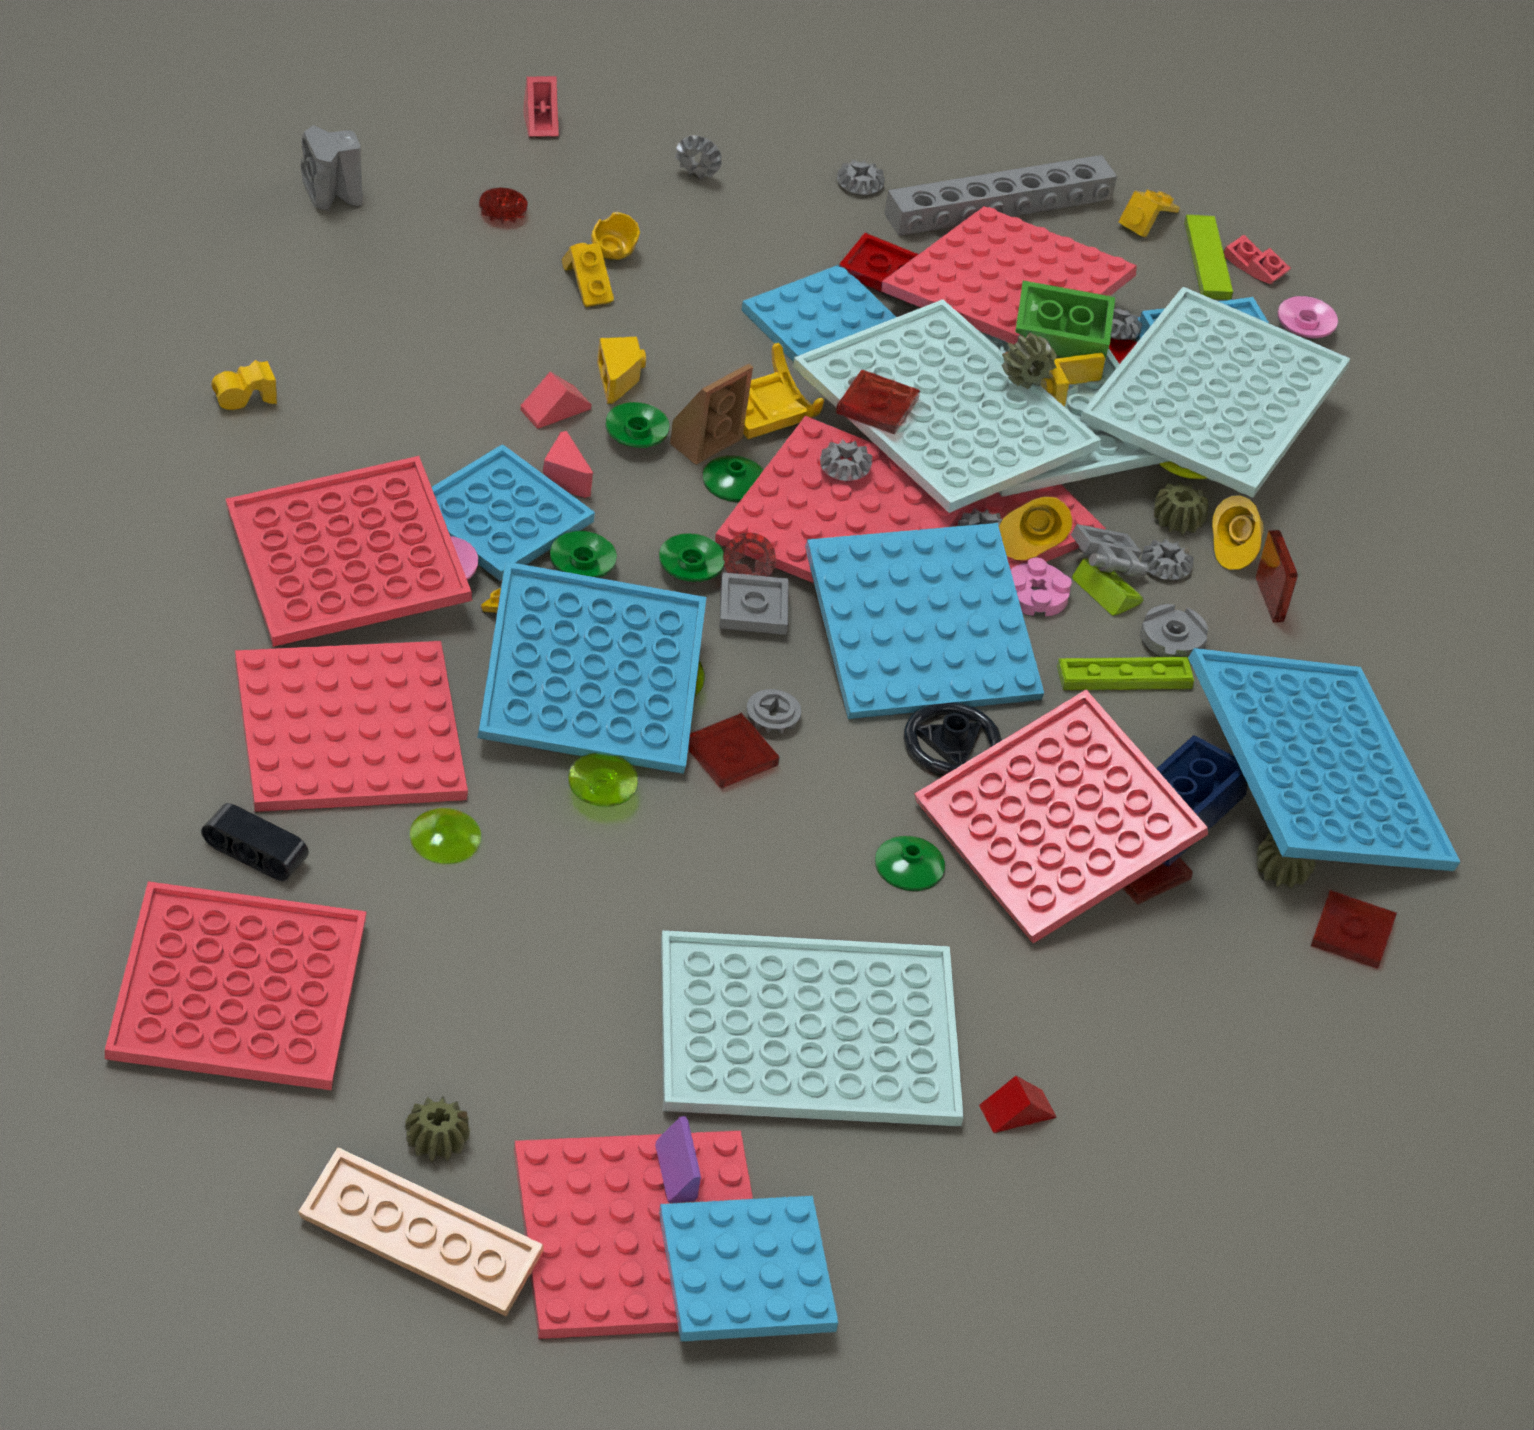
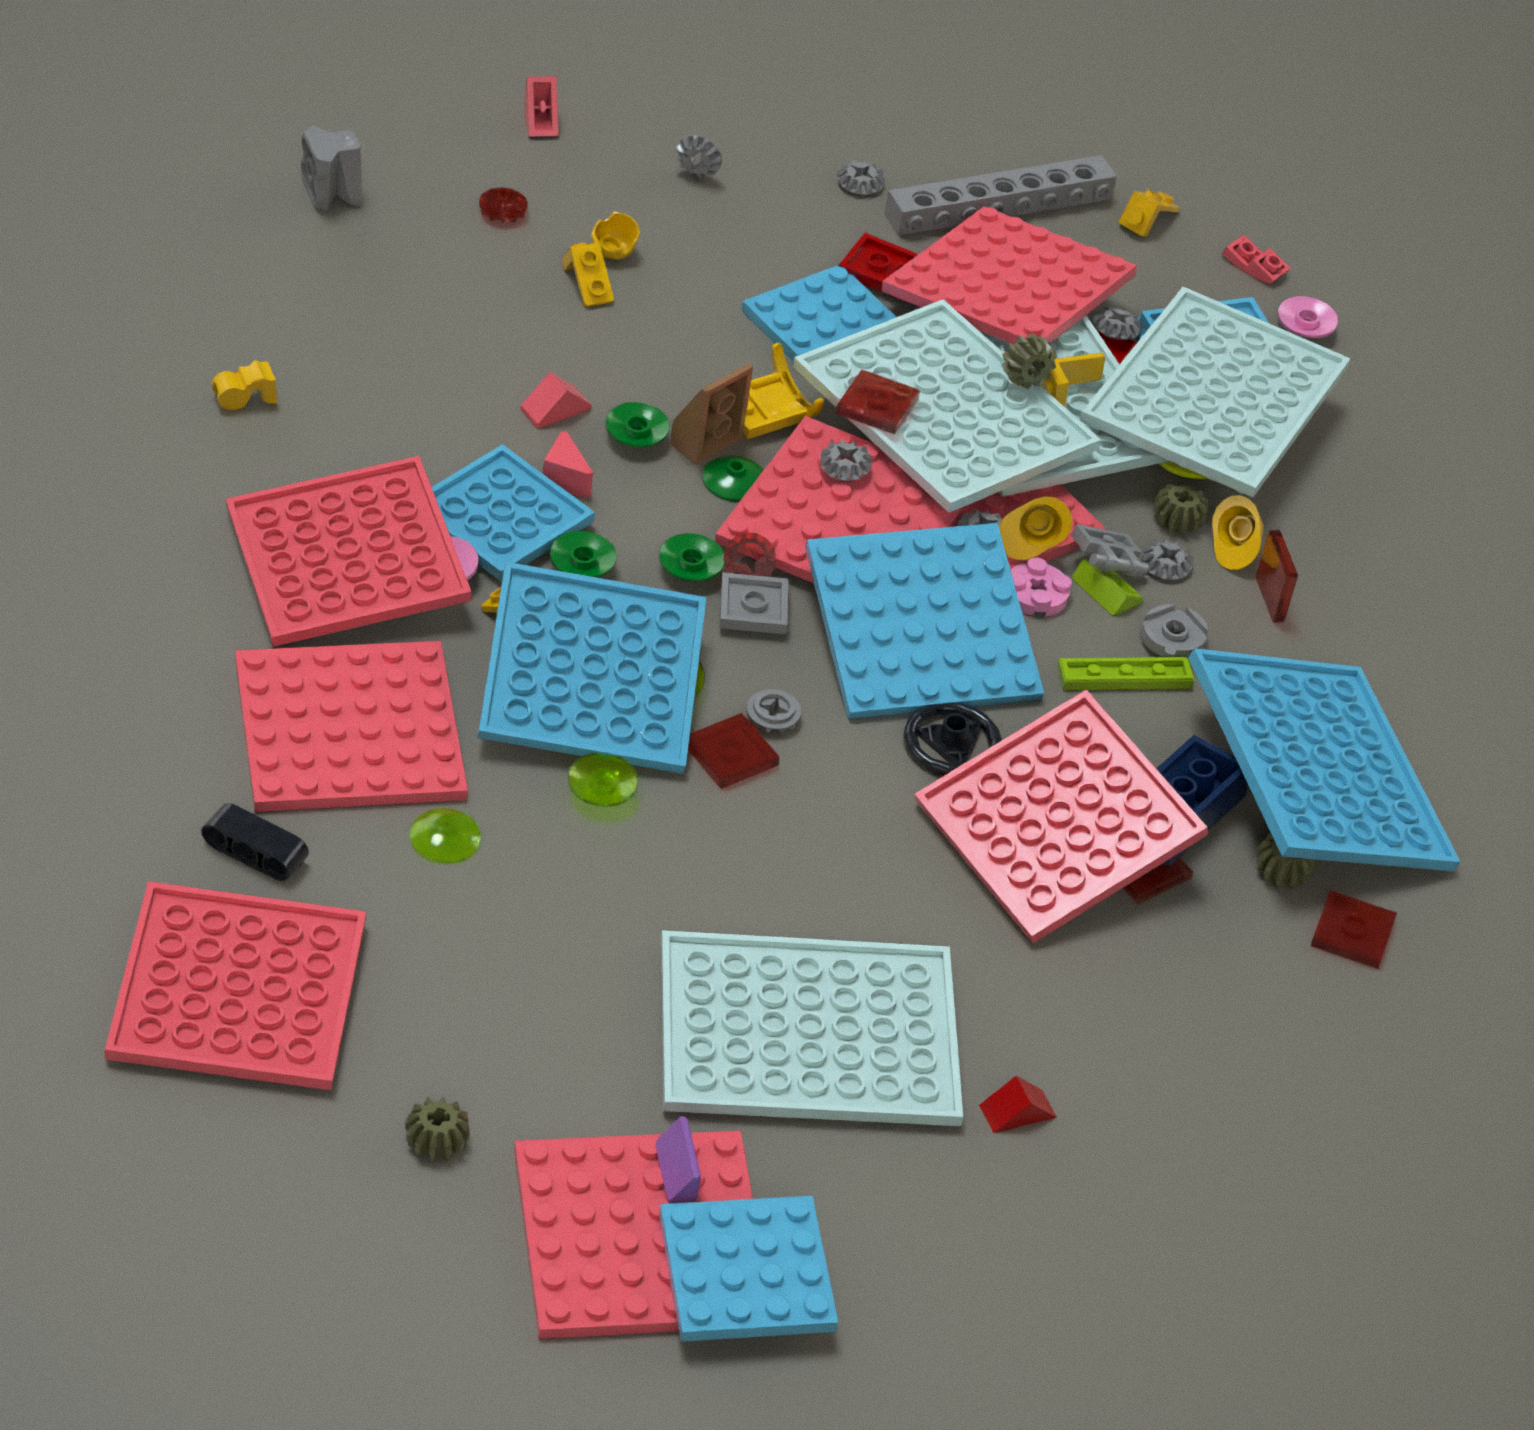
light nougat plate [299,1147,544,1316] -> none
yellow slope [597,337,646,404] -> none
green dish [875,836,945,891] -> none
bright green slope [1015,280,1115,359] -> none
lime tile [1184,214,1233,300] -> none

